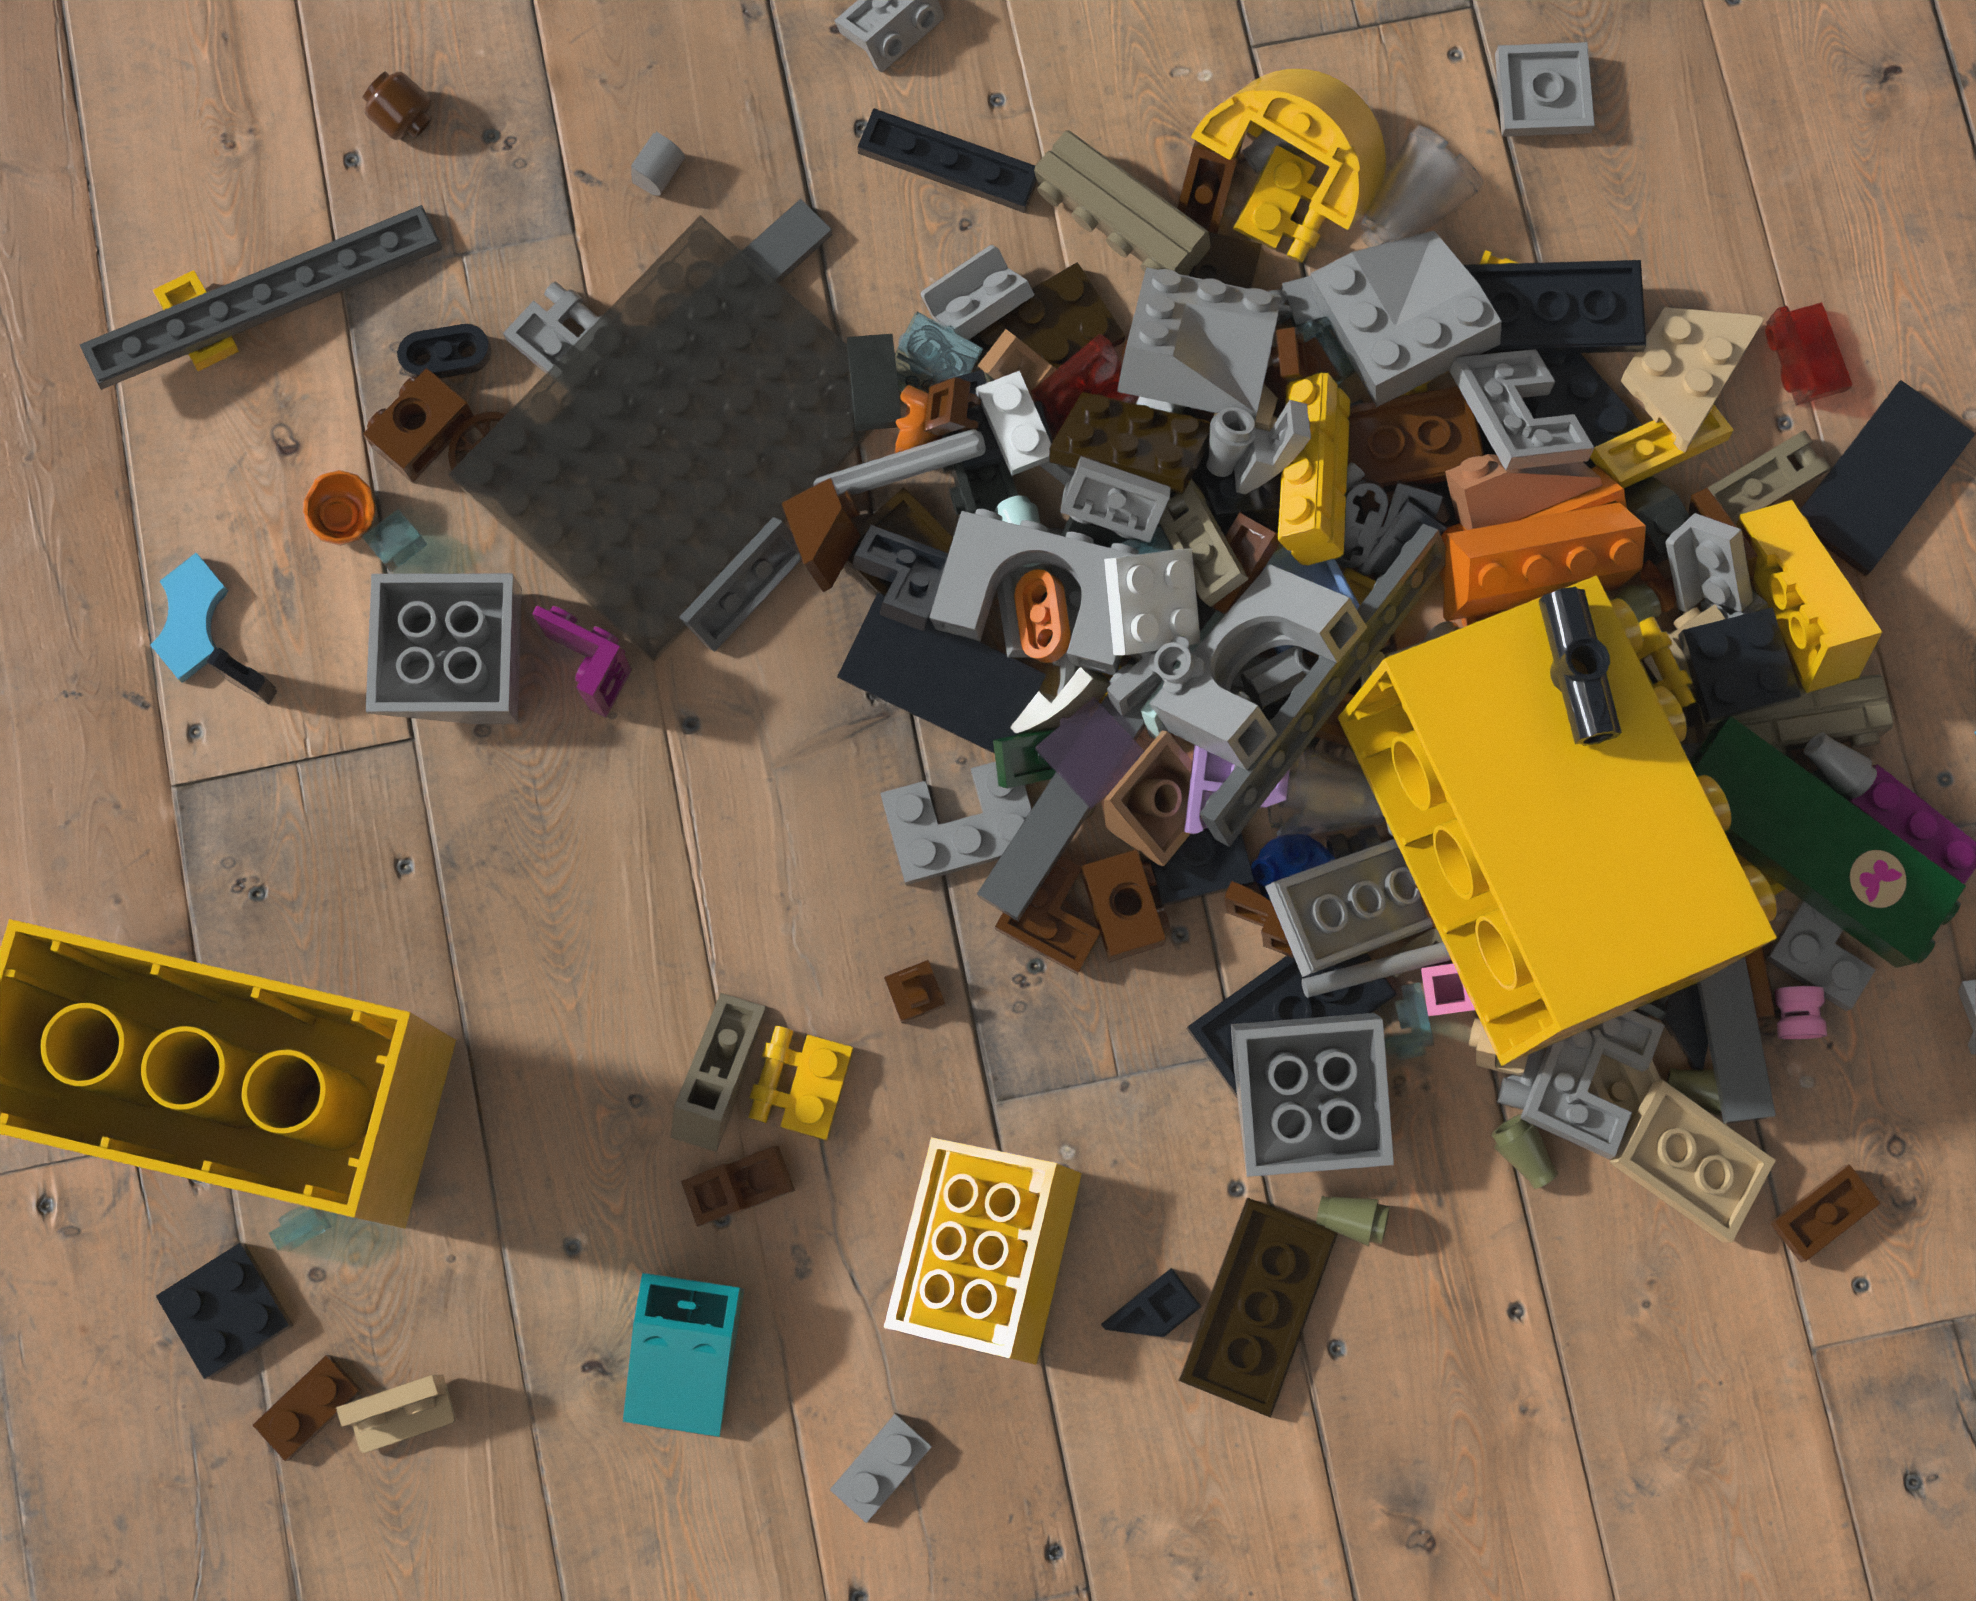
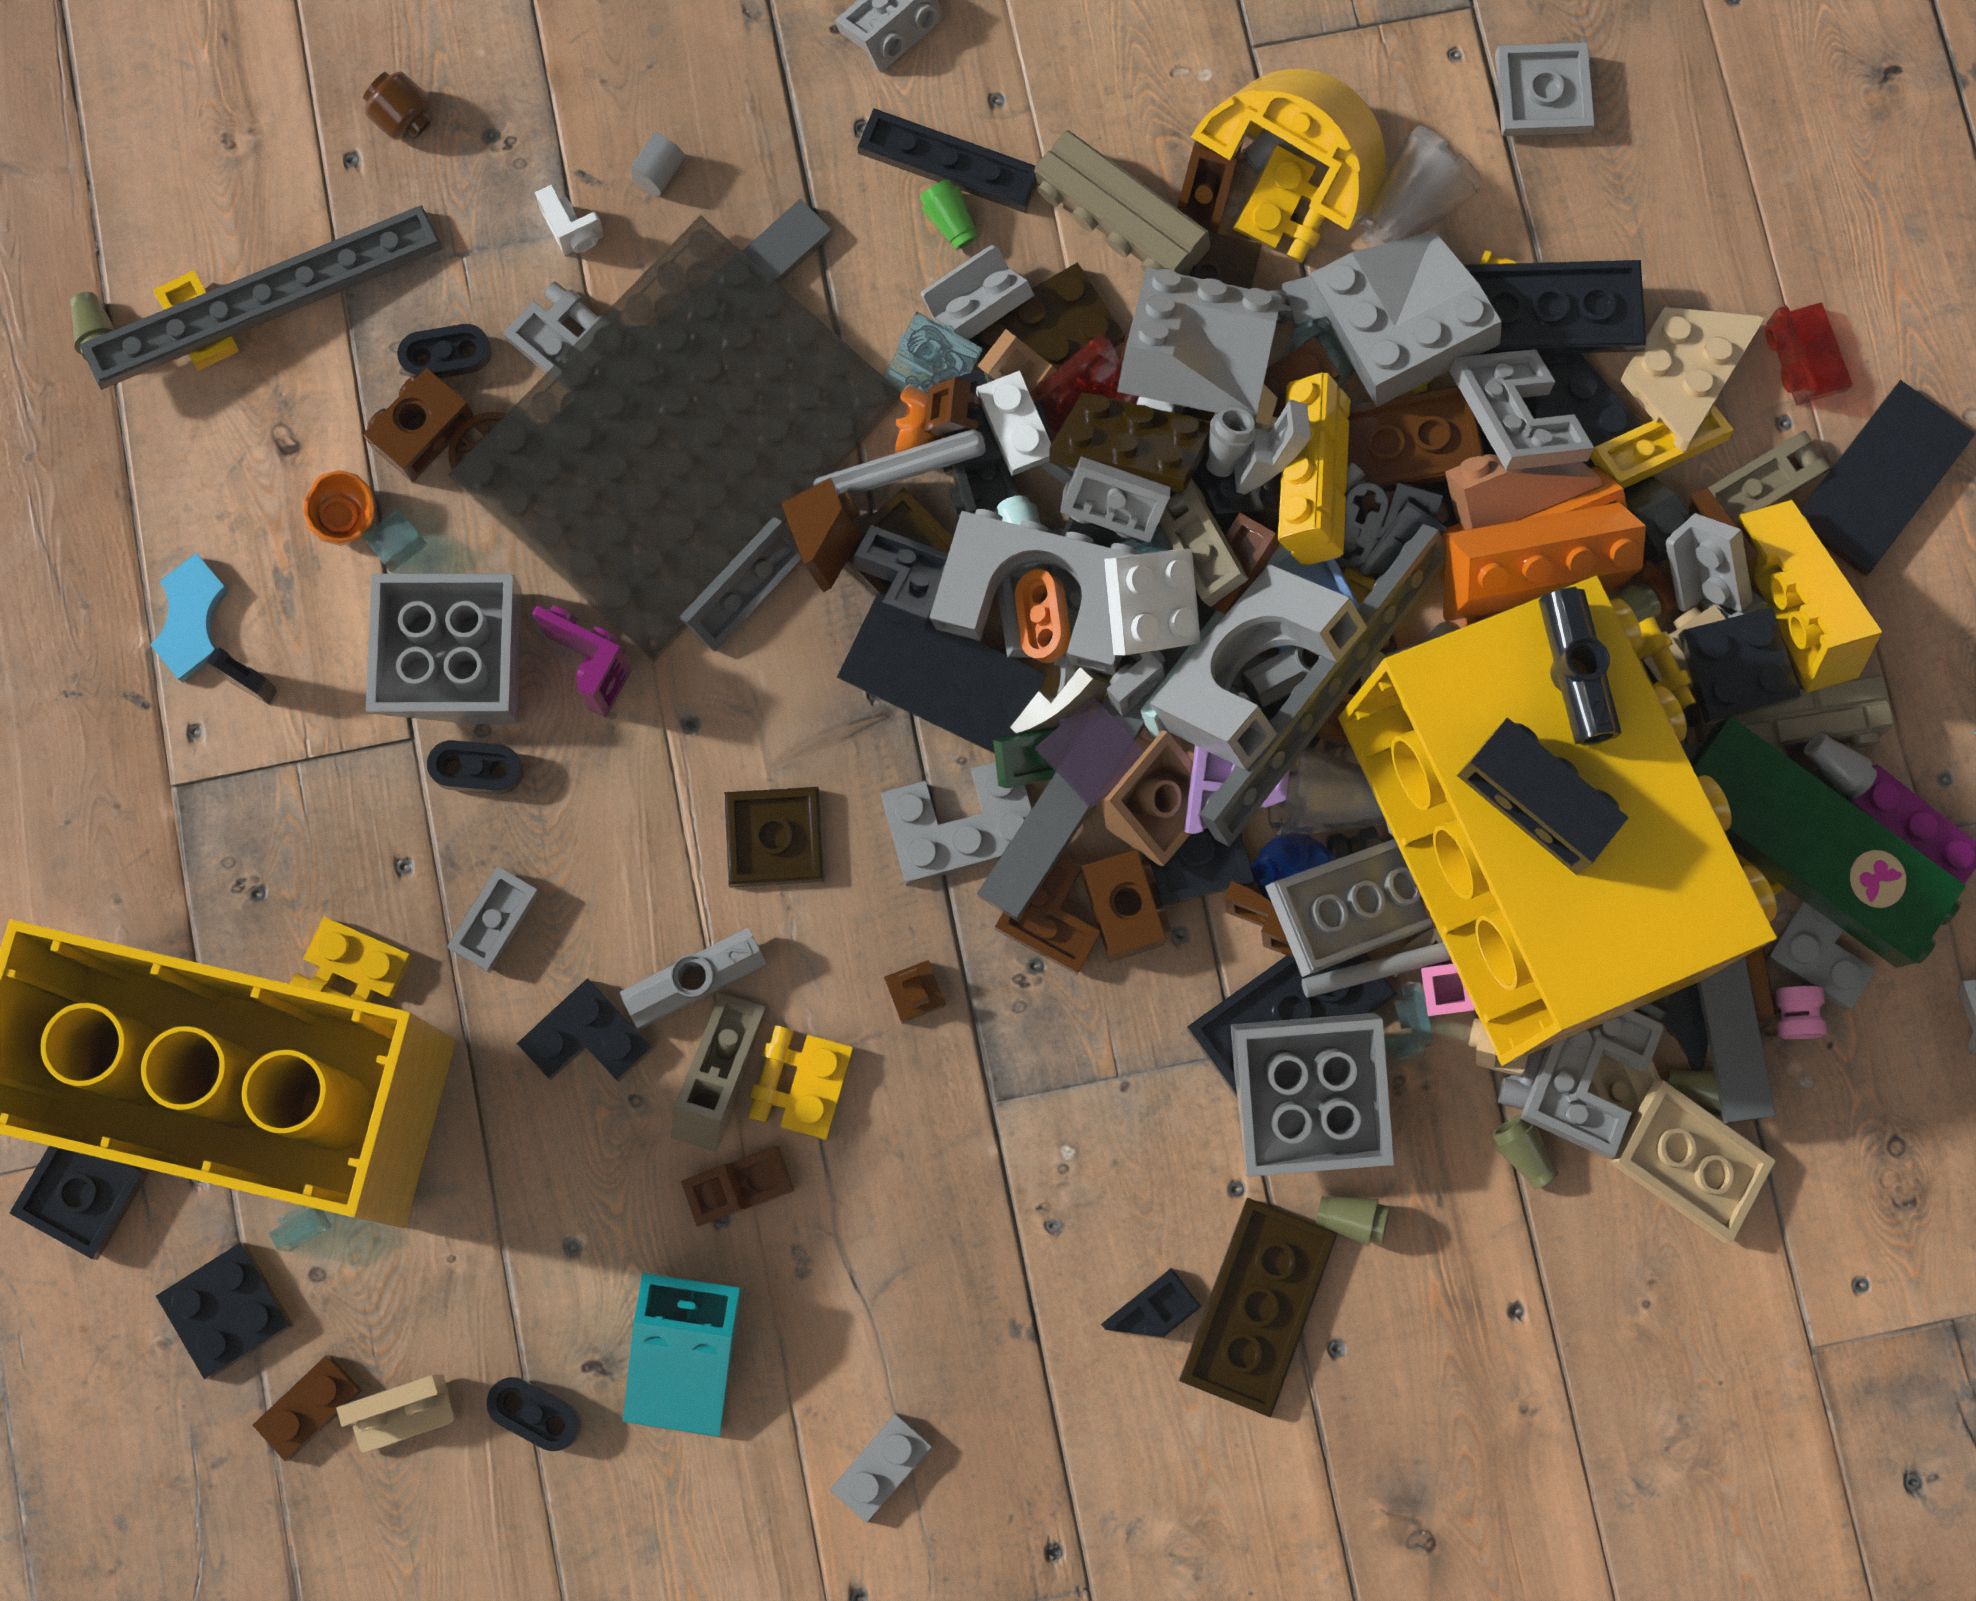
pearl dark grey slope [847,333,901,431] -> none
yellow slope [884,1137,1082,1365] -> none
light grey plate [1148,636,1205,694] -> none
reddish brown plate [1271,327,1308,382] -> none
reddish brown plate [1770,1164,1881,1262] -> none
none -> black plate [9,1146,148,1260]
none -> olive cone [70,292,116,361]
none -> yellow plate [289,916,413,1003]
none -> black plate [427,740,524,794]
none -> light grey plate [447,866,540,973]
none -> black plate [486,1377,581,1451]
none -> black plate [516,978,654,1082]
none -> white bracket [535,185,604,256]
none -> light grey piece [620,927,767,1030]
none -> dark brown tile [724,787,824,887]
none -> bright green cone [919,179,978,251]
none -> black brick [1457,717,1629,875]

